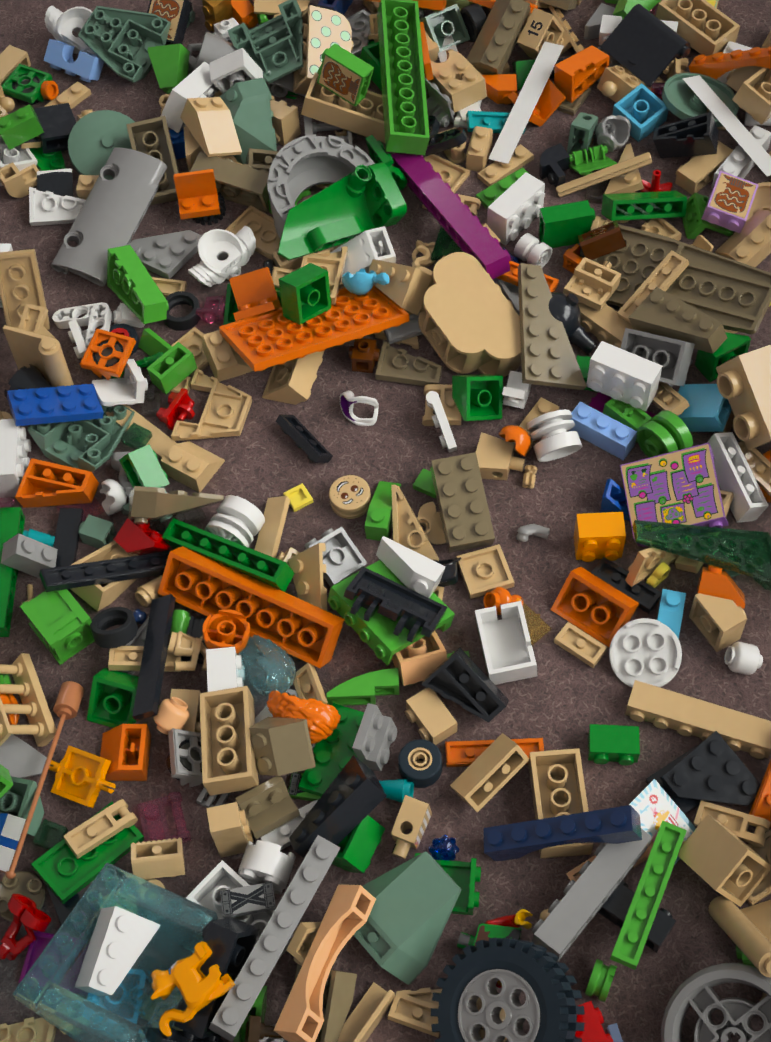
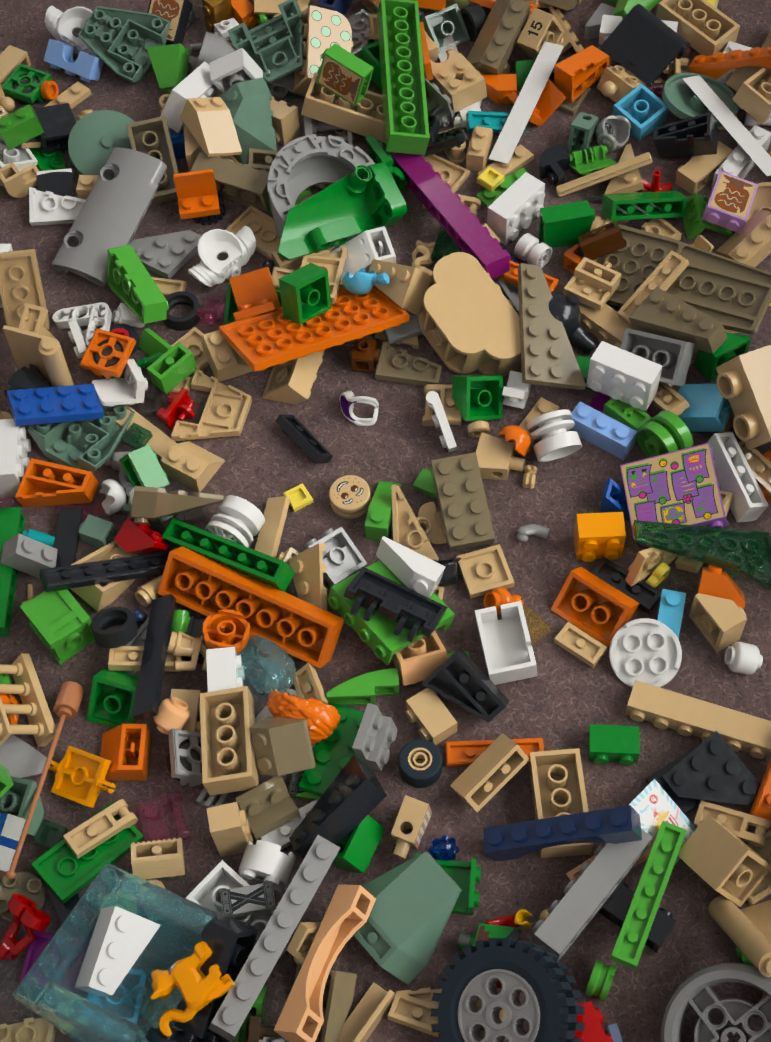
teal cone [379,779,414,803] -> none
none -> tan tile [467,421,490,438]
none -> light yellow tile [476,166,505,192]

